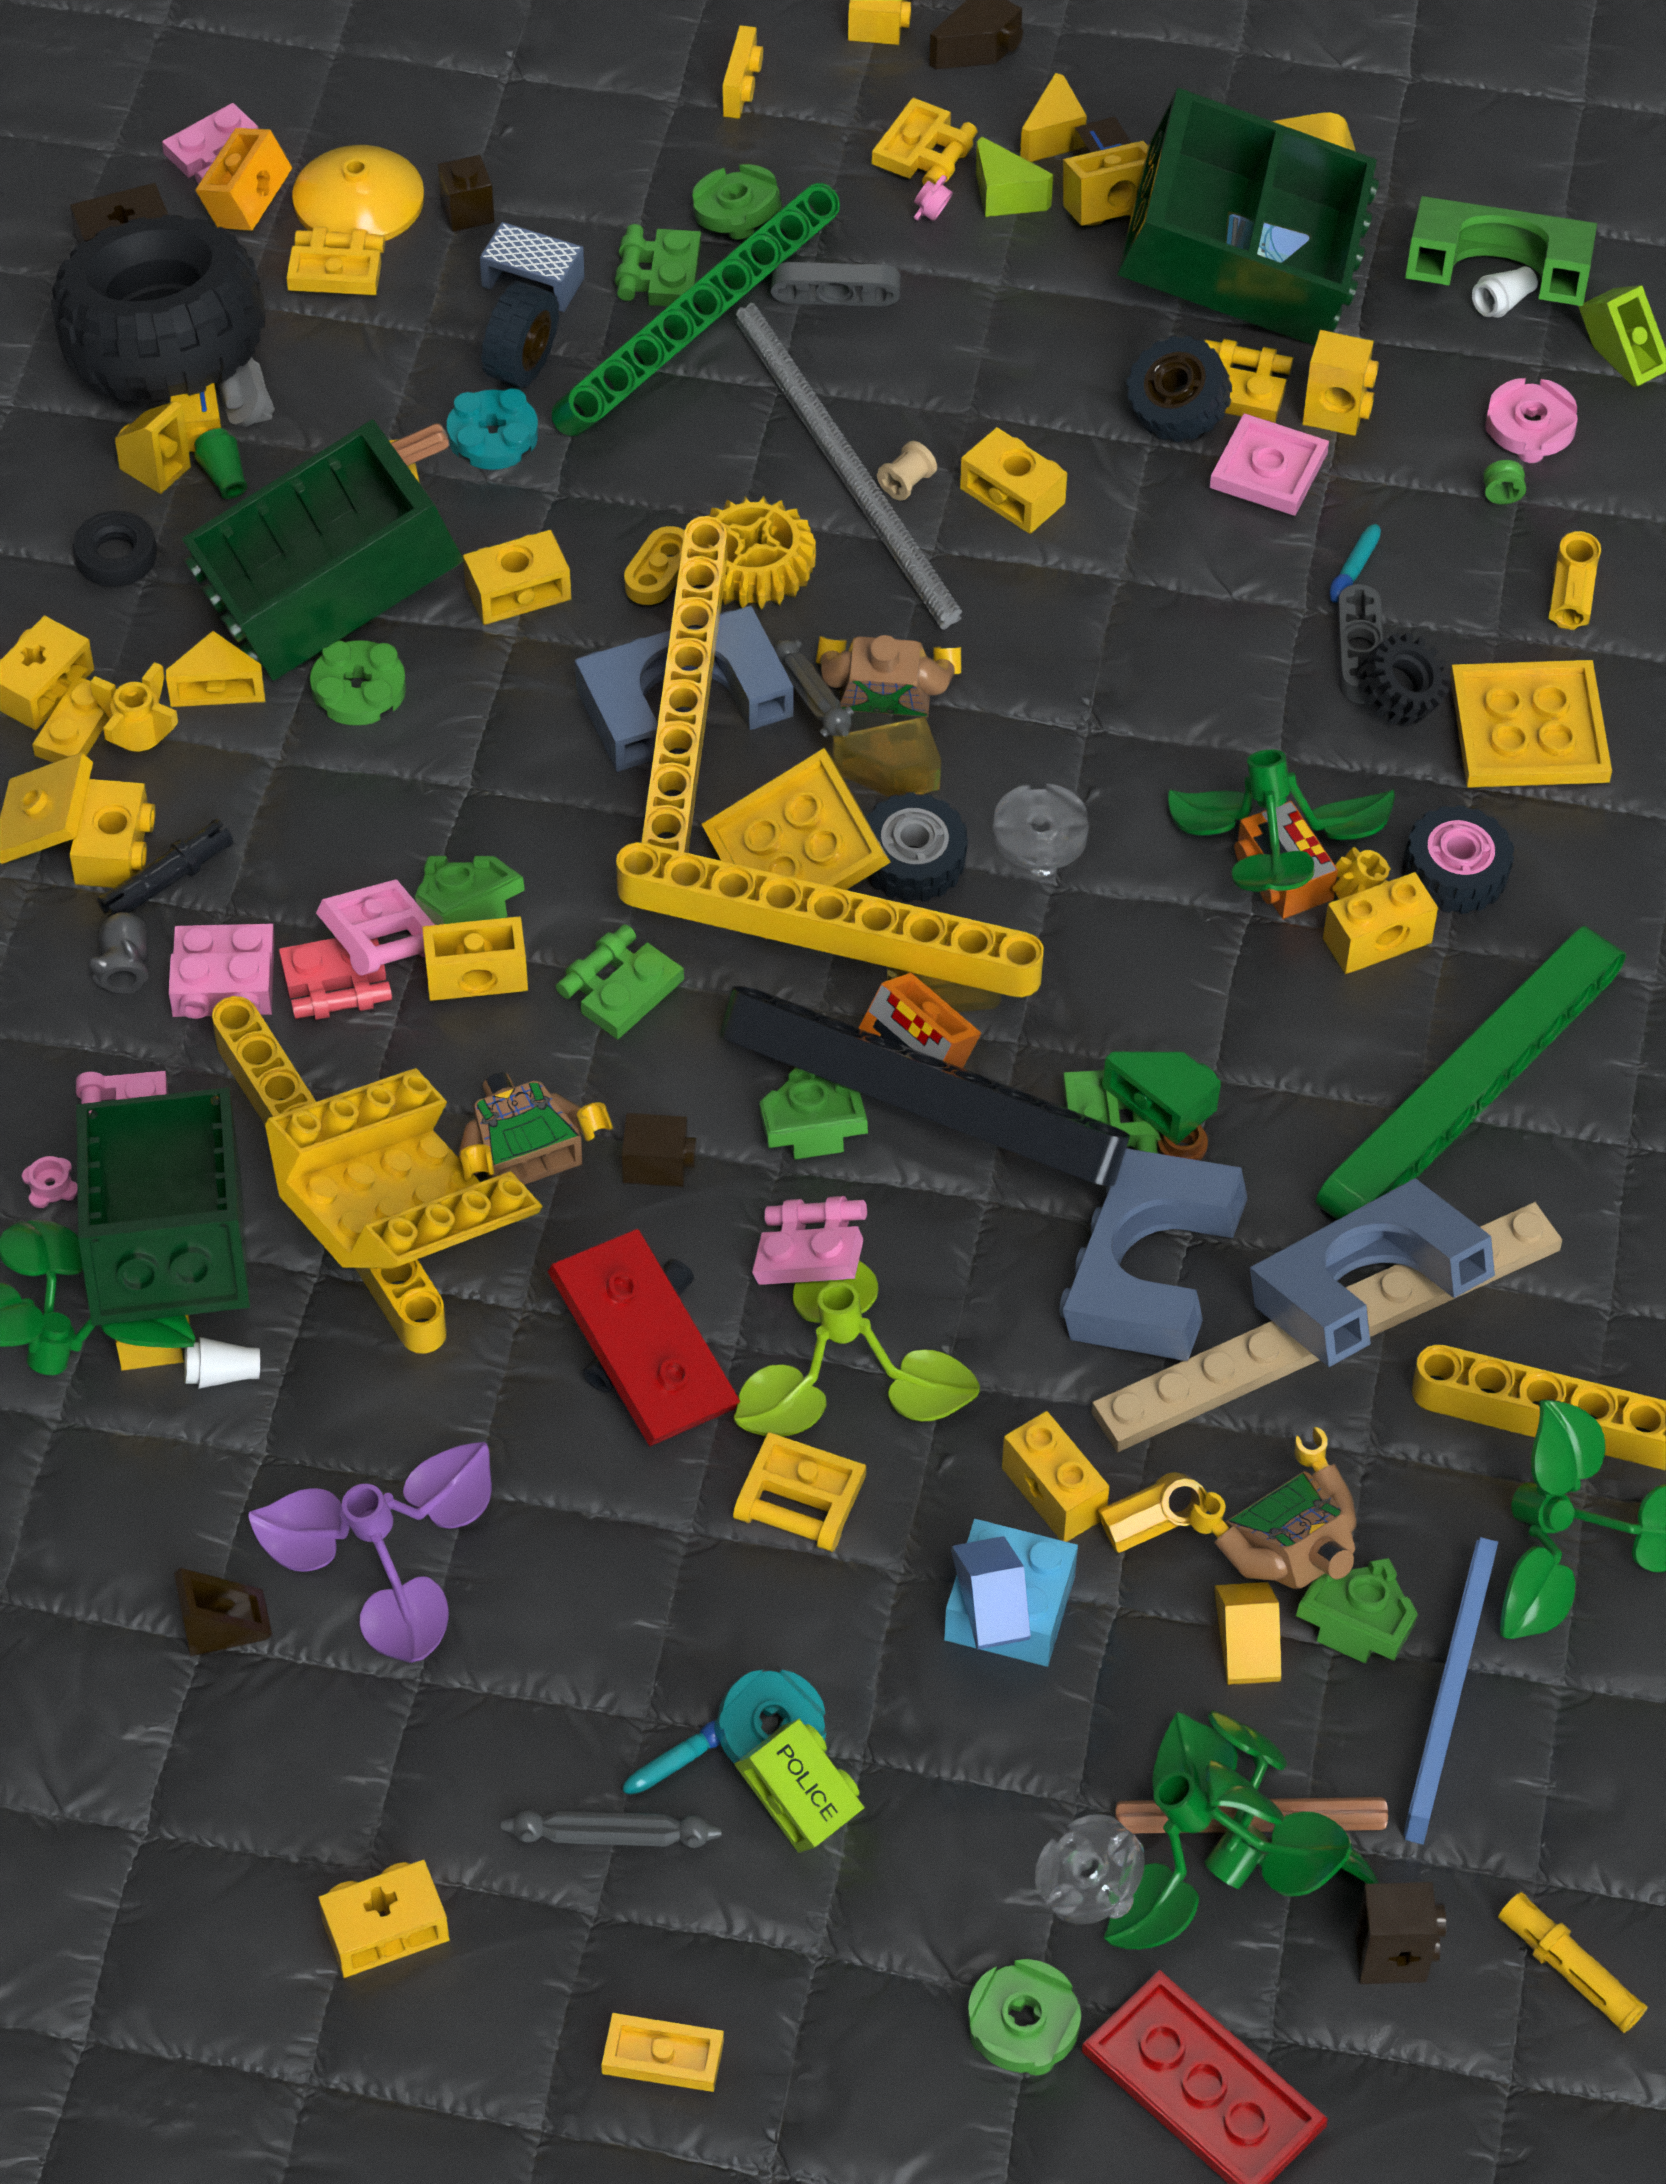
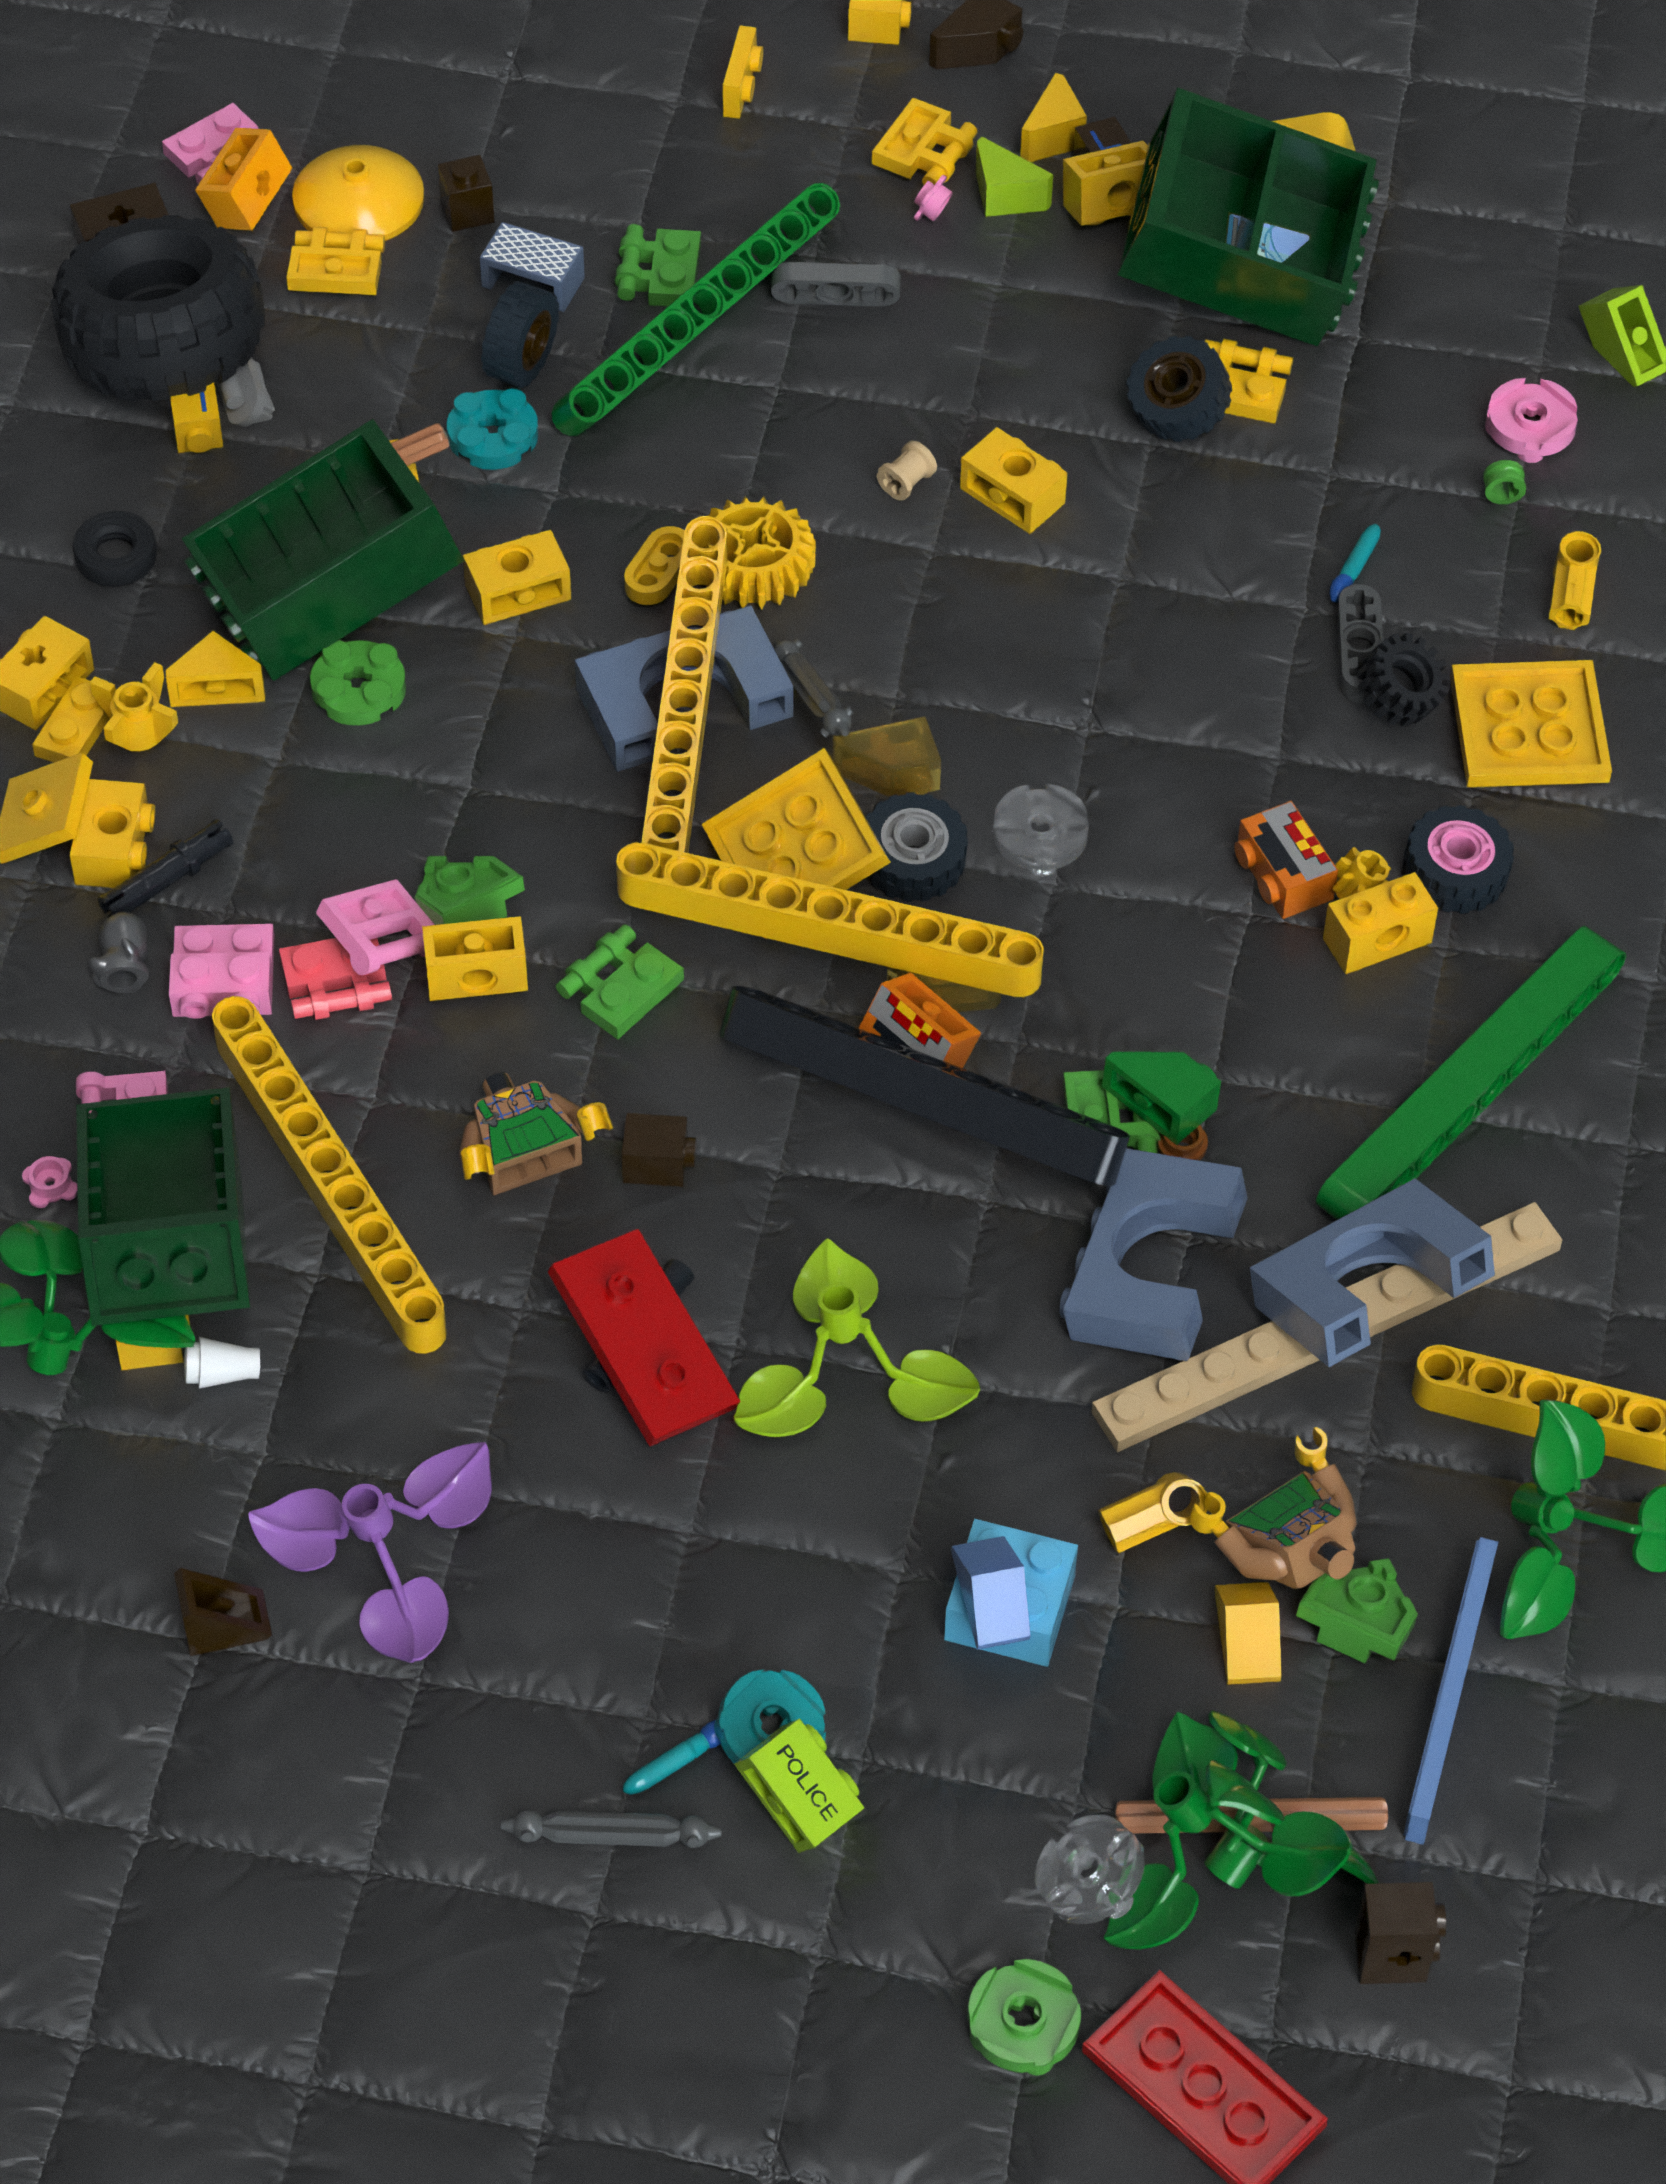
yellow slope [115,401,191,494] -> none
green cone [194,428,248,499] -> none
yellow slope [265,1068,543,1268] -> none
yellow brick [318,1860,450,1978] -> none
yellow plate [601,2013,724,2092] -> none
bright green plate [692,164,782,239] -> none
yellow plate [733,1432,866,1552] -> none
light grey axle [735,302,962,630] -> none
bright pink plate [752,1196,867,1285] -> none
bright green plate [759,1067,868,1160] -> none
medium nougat torso [815,635,961,717] -> none
yellow brick [1002,1411,1109,1542] -> none
green plant [1168,749,1395,892] -> none
bright pink plate [1210,413,1329,516] -> none
yellow brick [1302,330,1379,436] -> none
bright green arch [1405,196,1597,306] -> none
white cone [1472,266,1538,318] -> none
yellow pin [1498,1892,1648,2033] -> none

